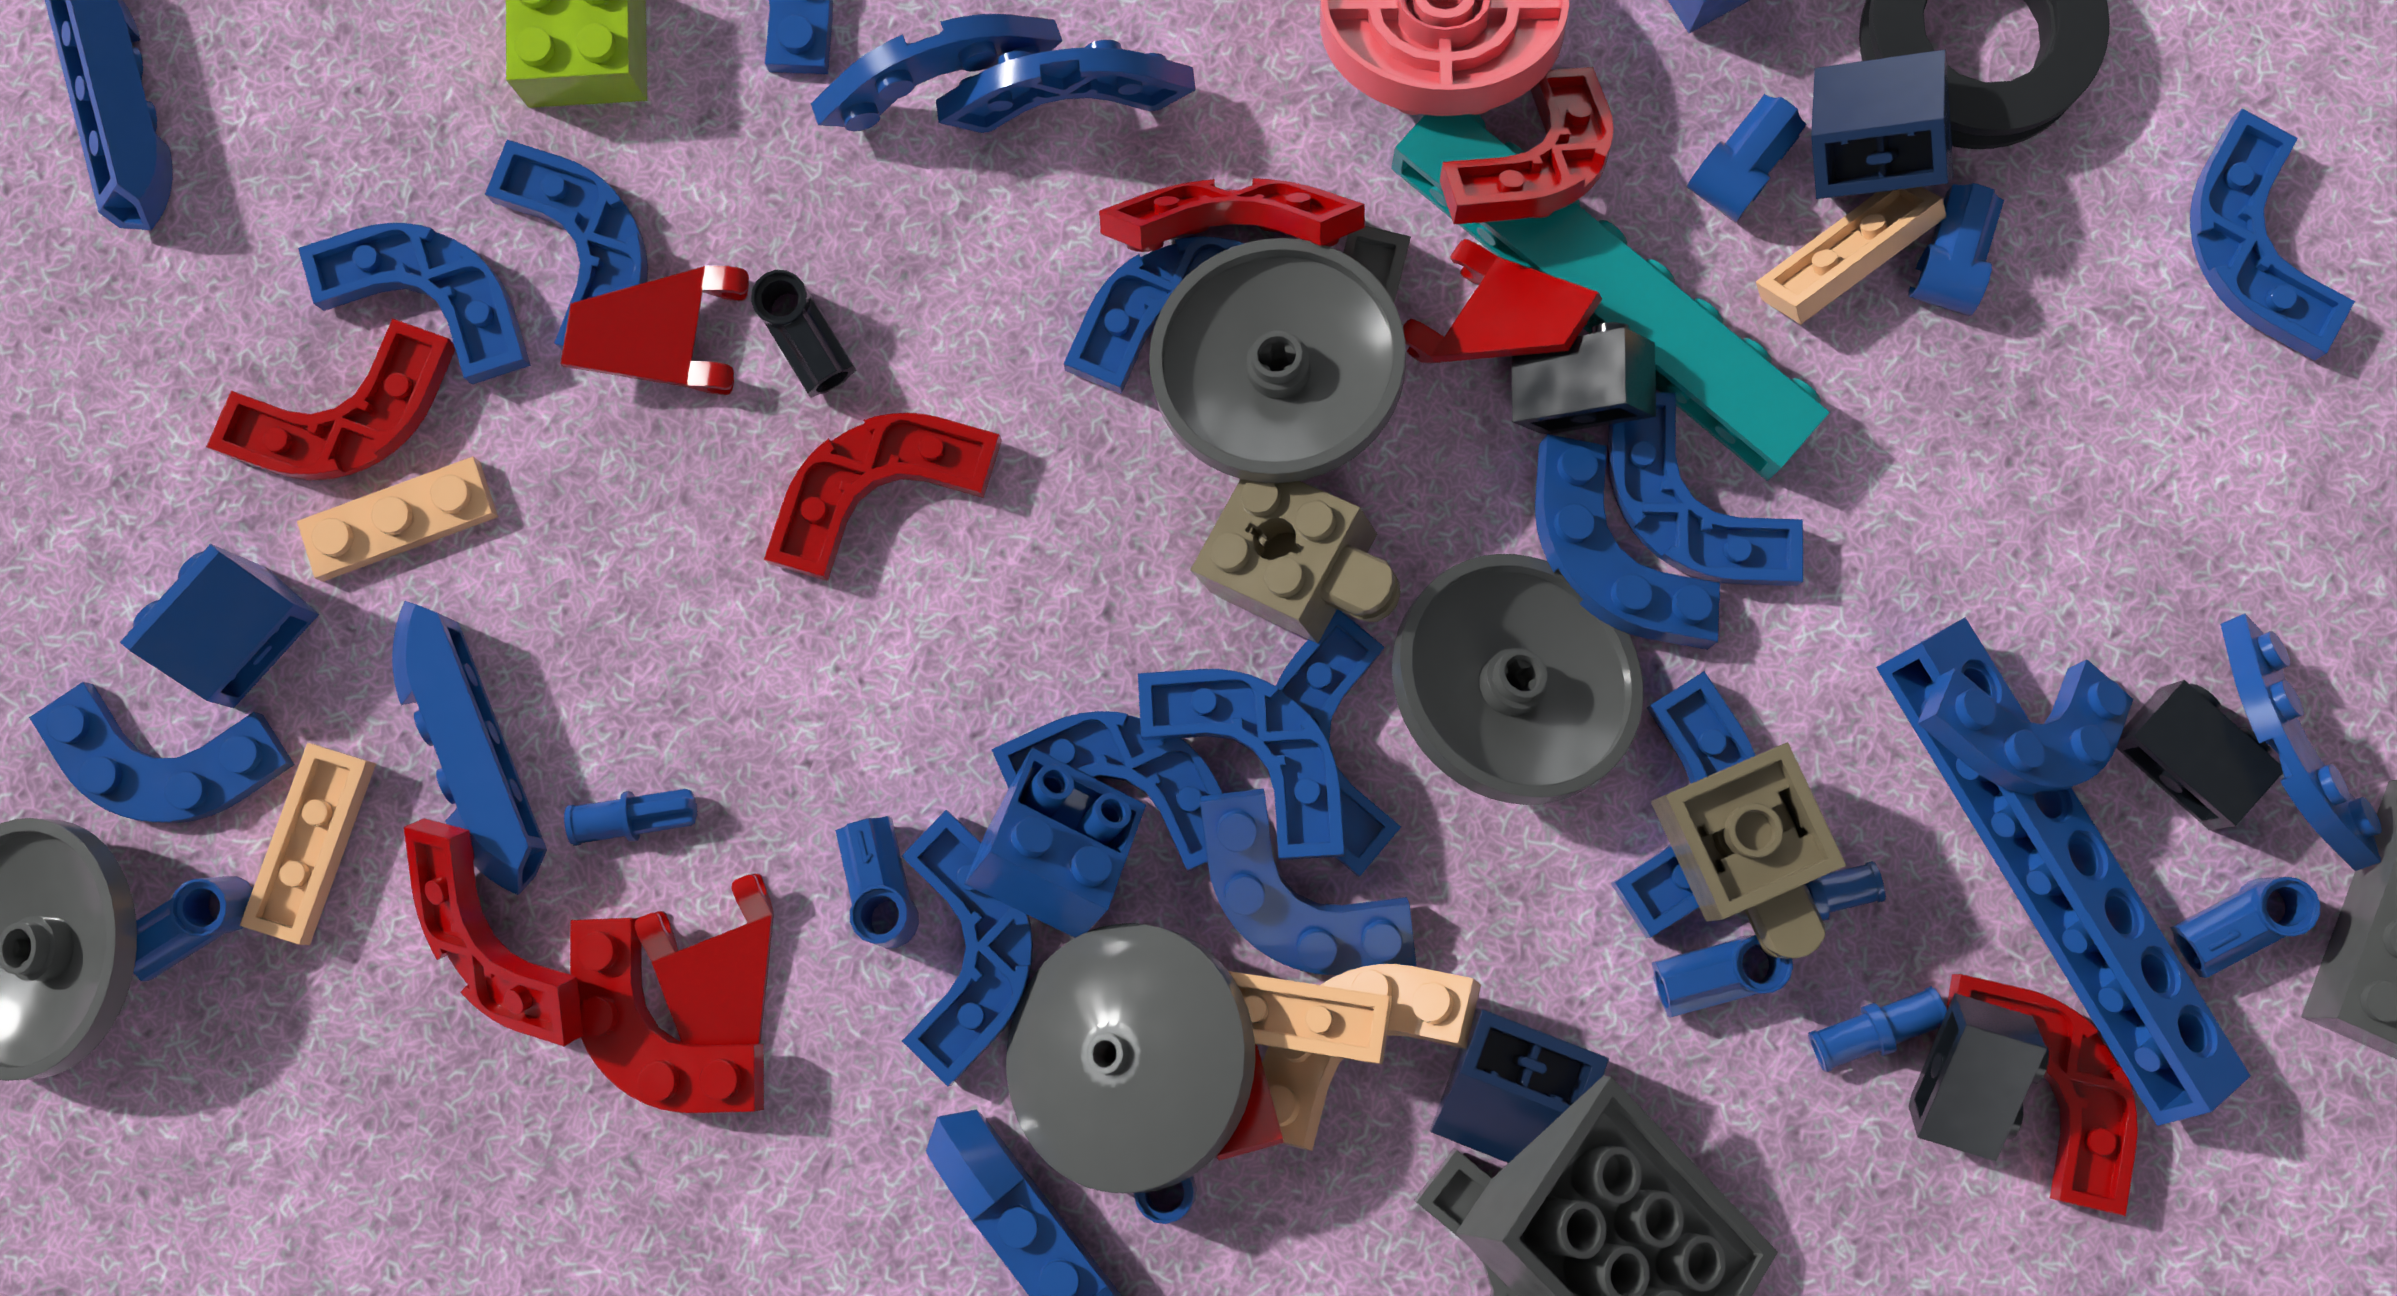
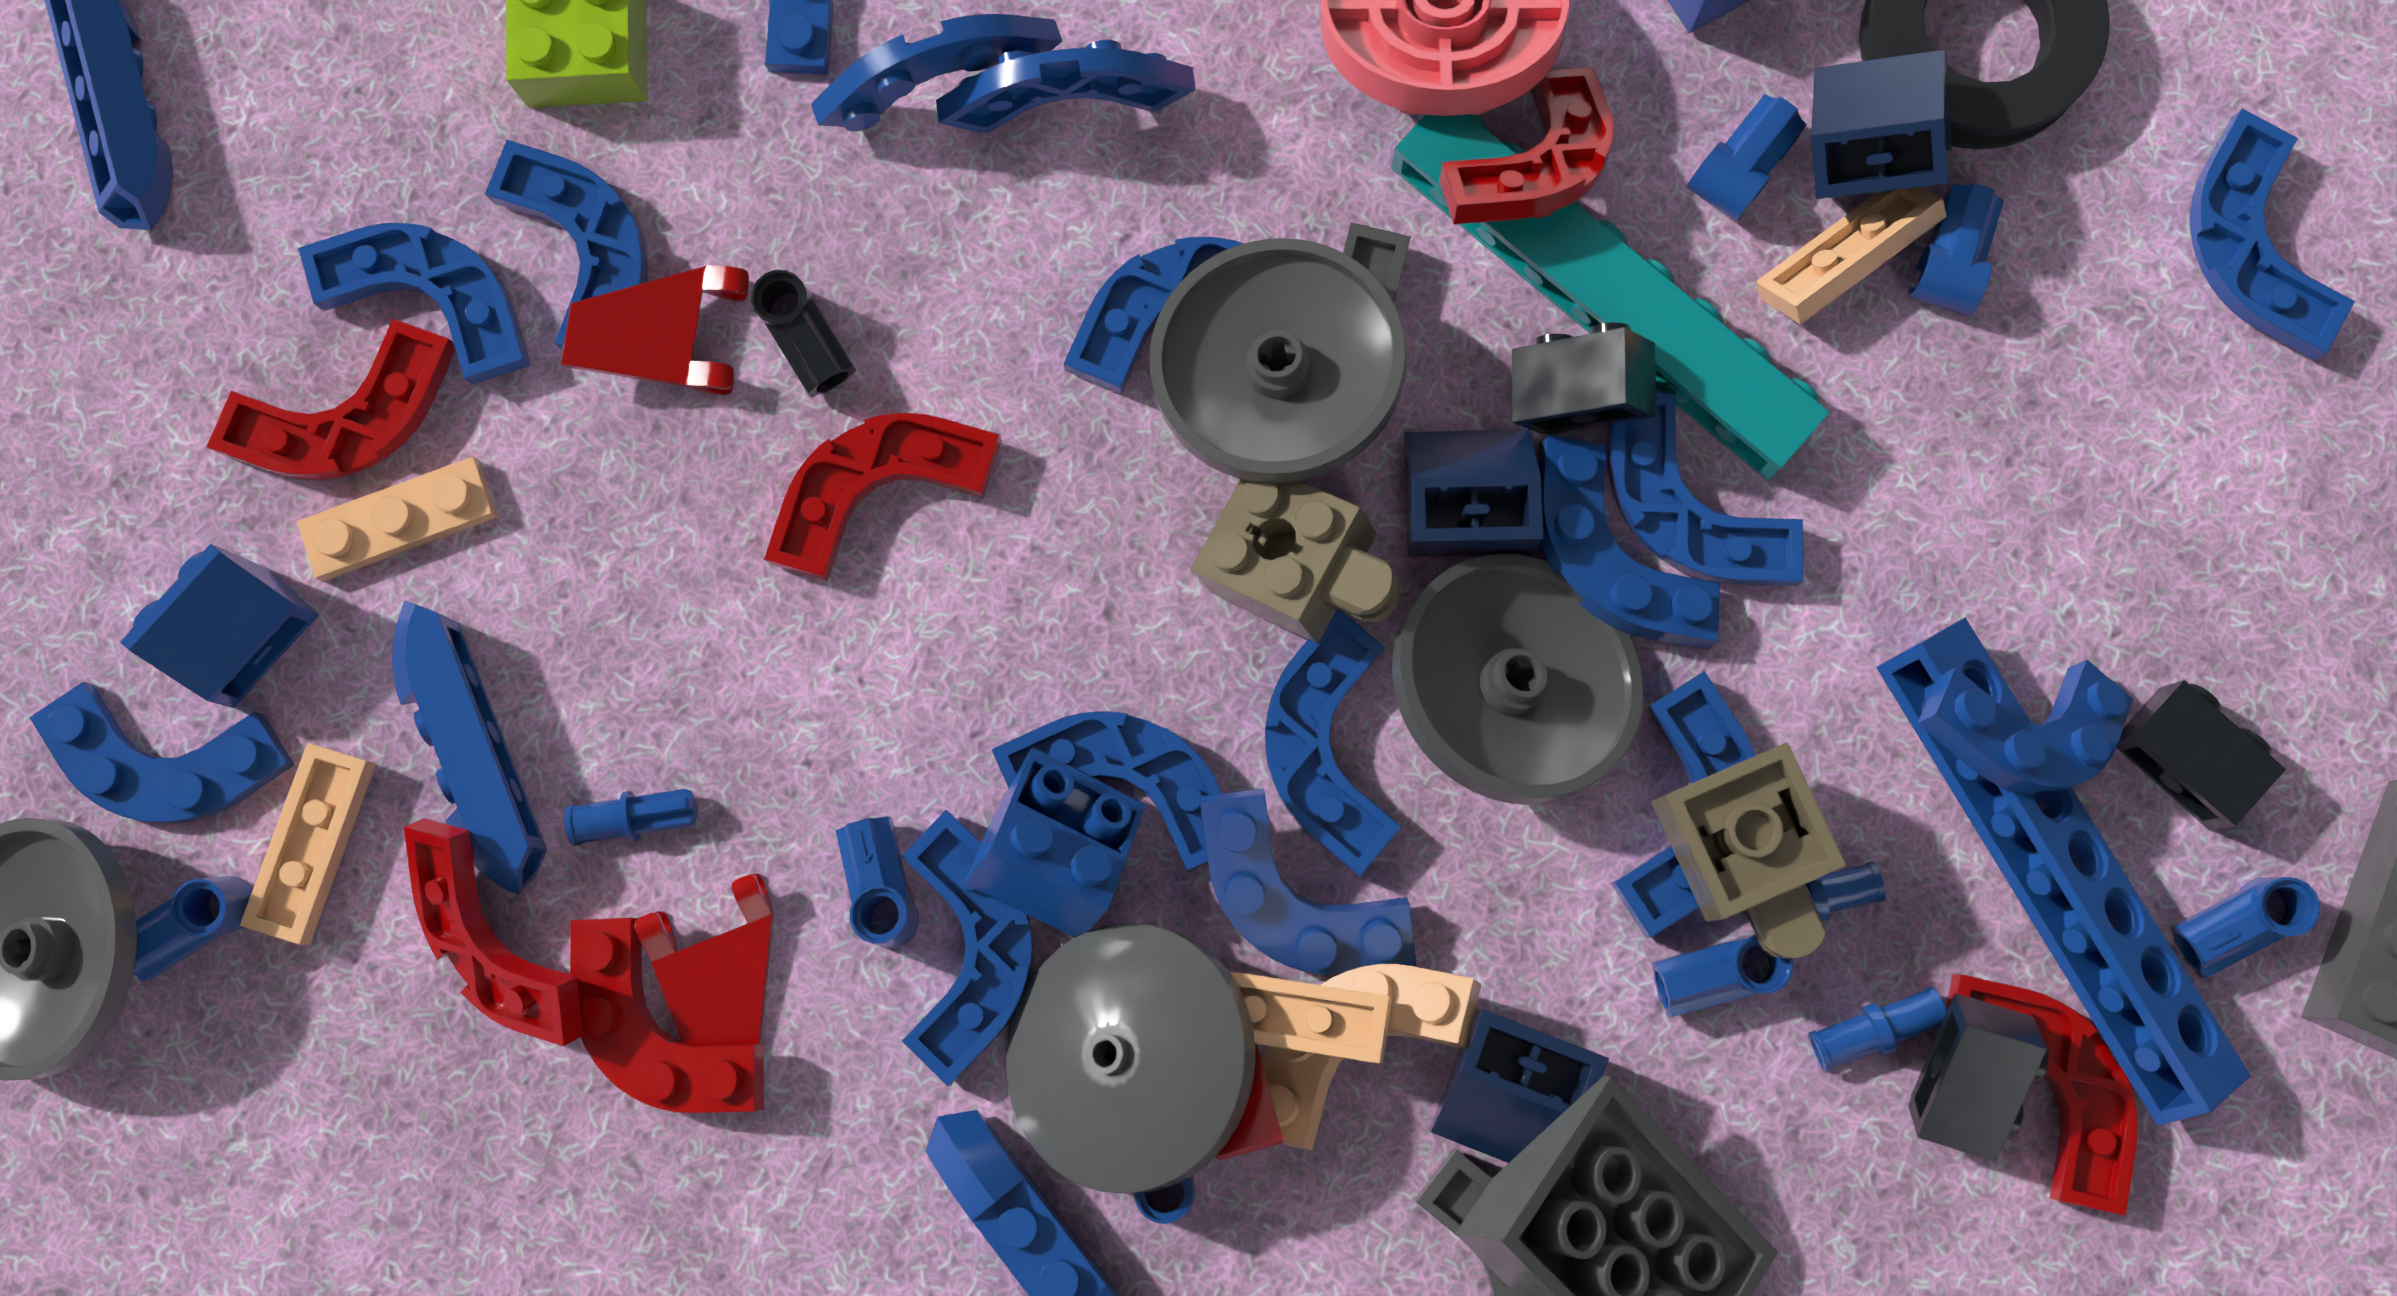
red plate [1099,178,1365,252] -> none
blue plate [1138,669,1345,860] -> none
red flag [1403,239,1602,363] -> none
blue plate [2220,613,2382,871] -> none
none -> dark blue slope [1404,429,1543,557]

